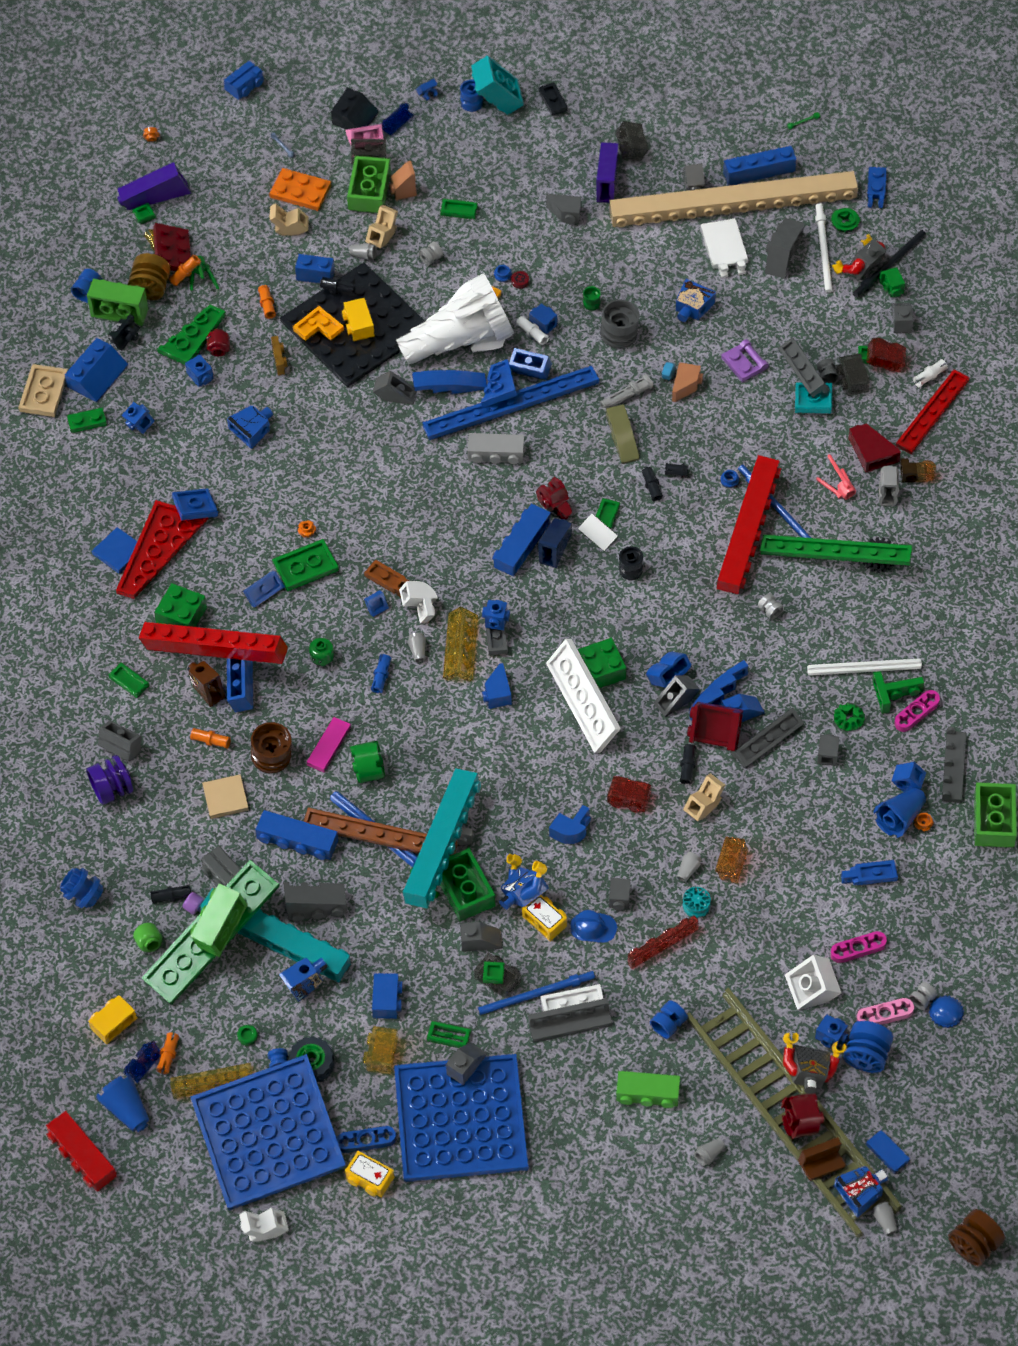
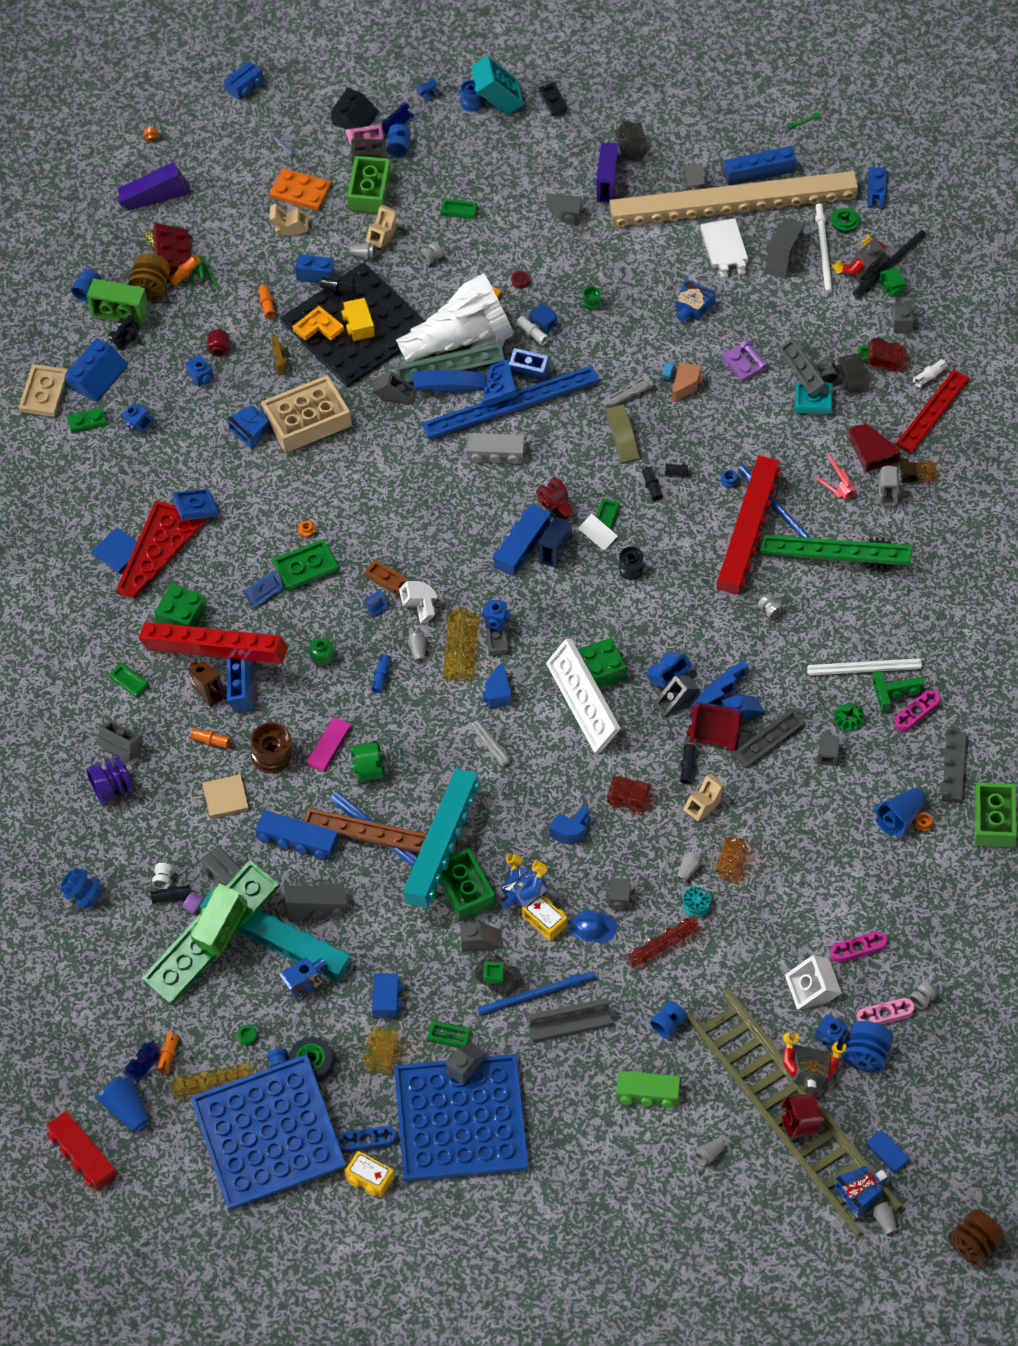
yellow brick [88,995,137,1045] -> none
green tile [132,203,156,225] -> none
bright green head [133,923,163,952] -> none
green wing [157,304,226,365] -> none
white brick [239,1208,289,1242] -> none
nougat slope [389,161,417,200] -> none
blue plate [494,265,512,282] -> none
white plate [541,984,604,1011] -> none
dark grey wheel [600,299,640,348] -> none
reddish brown panel [798,1137,846,1181] -> none
blue hinge [841,860,898,885] -> none
blue brick [892,762,926,792] -> none
blue hat [929,996,964,1028] -> none
none -> white wheel [152,863,175,889]
none -> tan slope [261,375,352,453]
none -> blue wheel [386,124,411,157]
none -> sand green plate [394,342,505,382]
none -> light grey axle [471,720,510,767]

